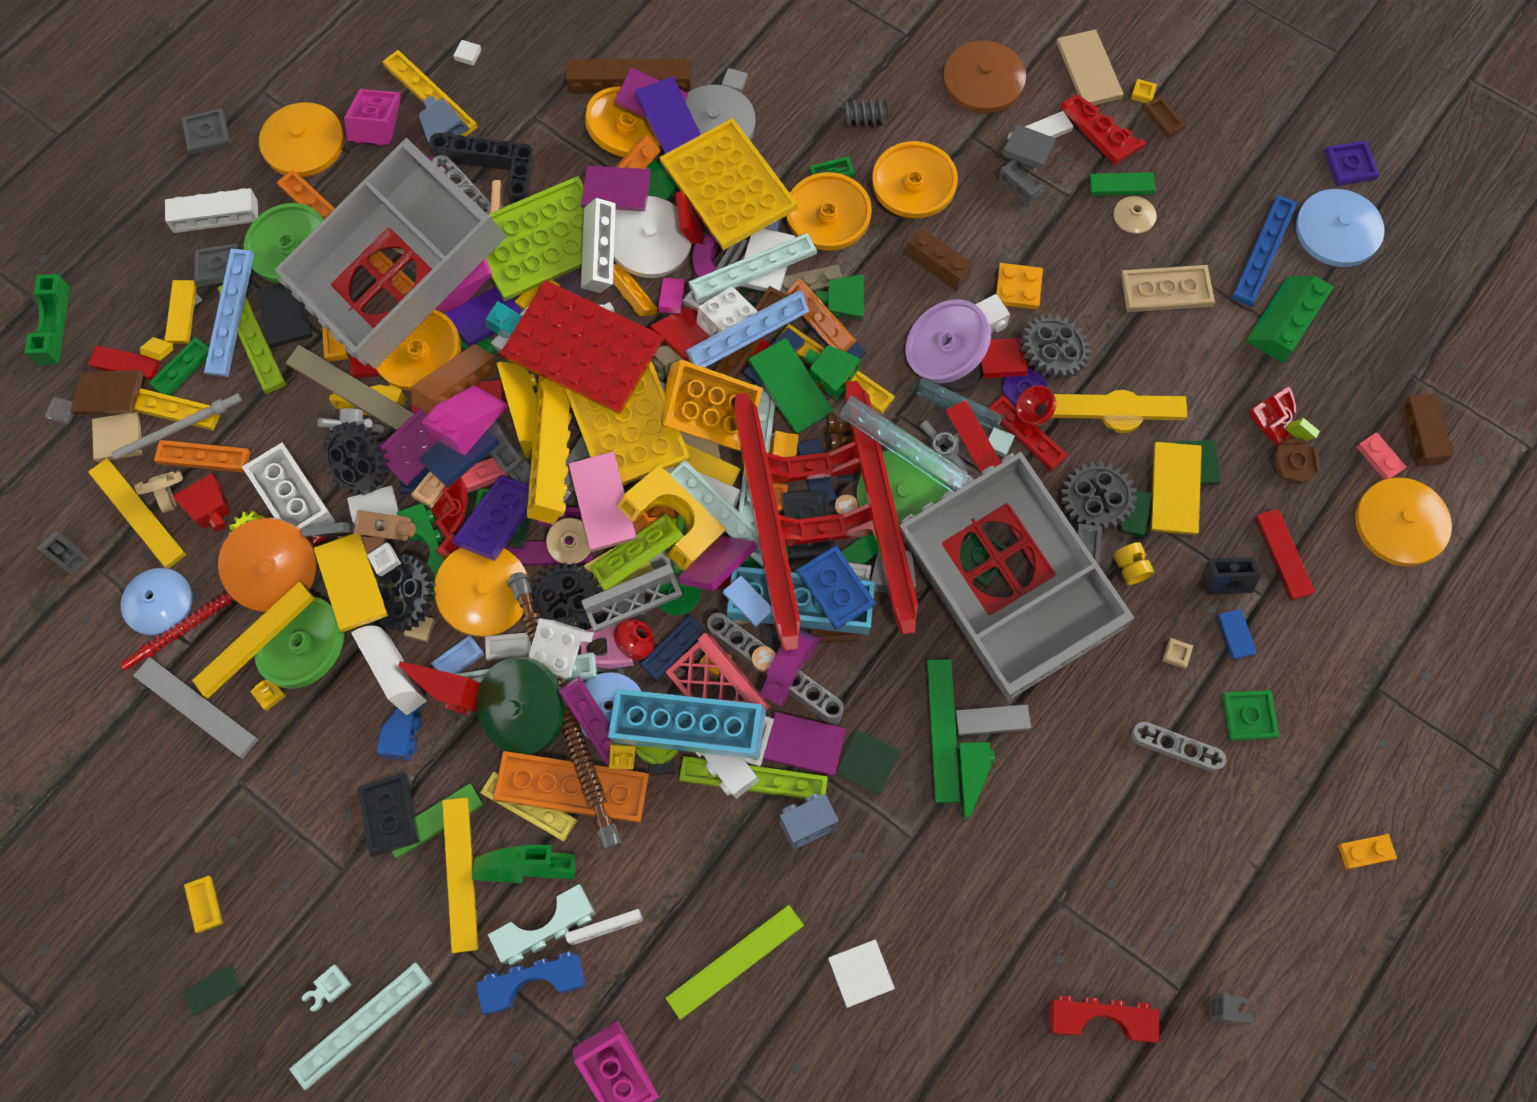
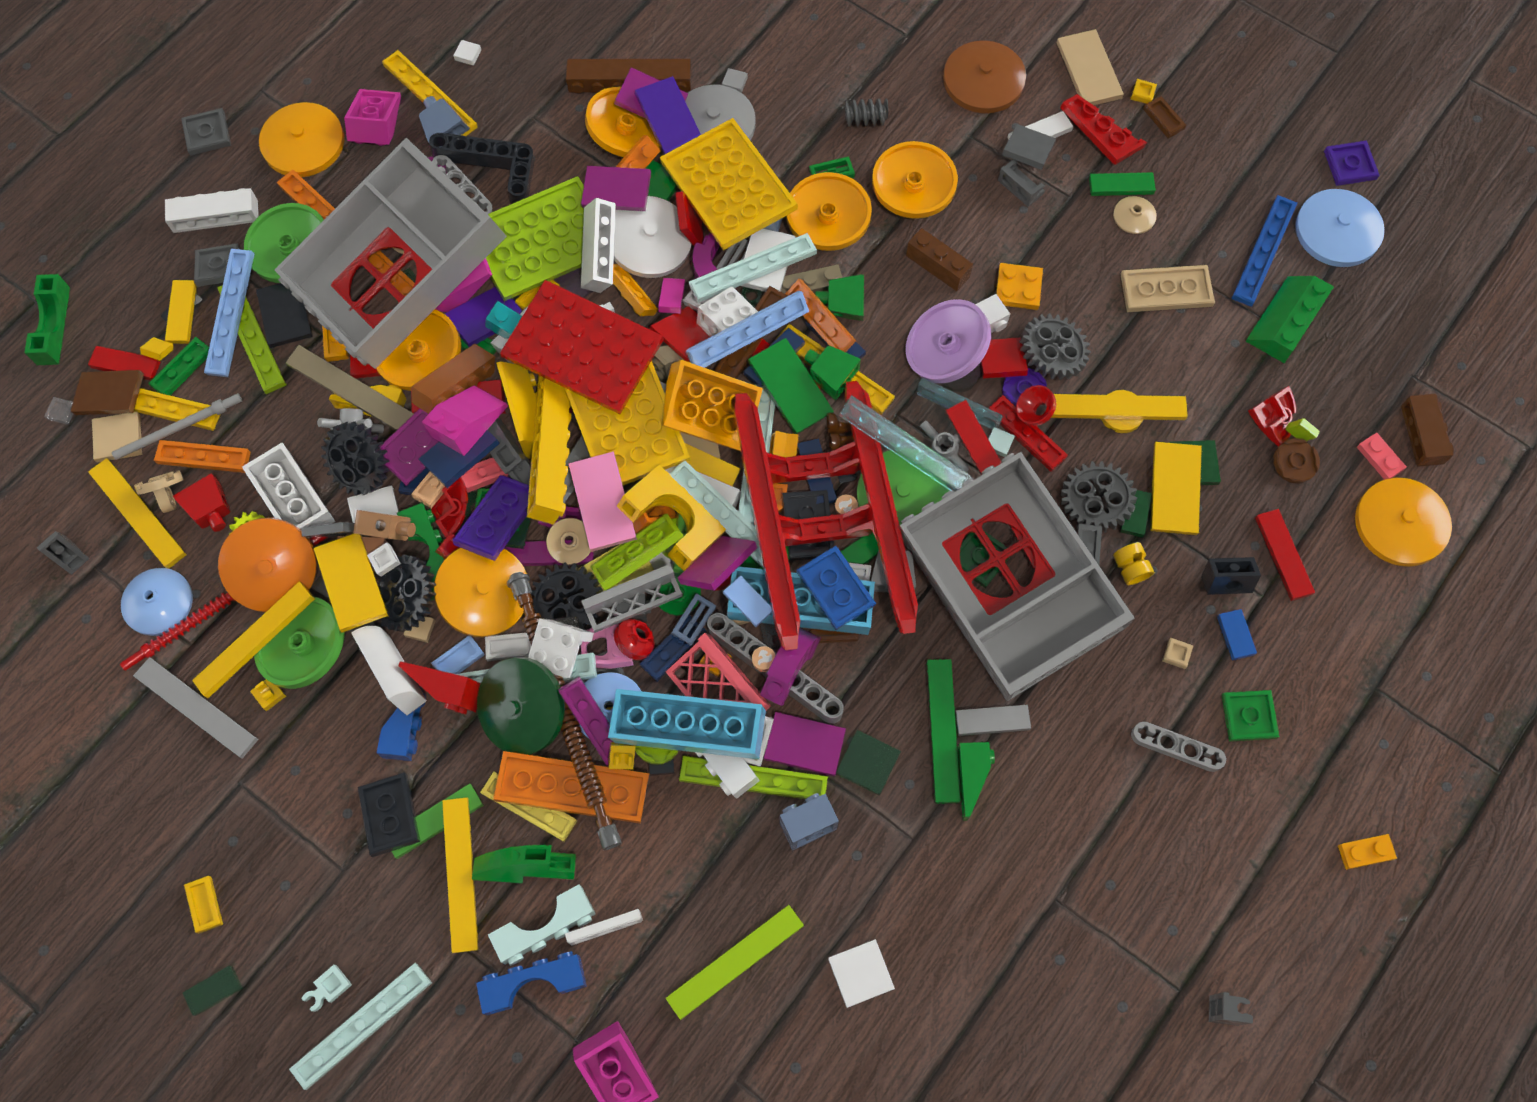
light nougat tile [490,180,504,213] -> none
red arch [1049,996,1159,1043] -> none
none -> sand blue tile [671,593,716,646]

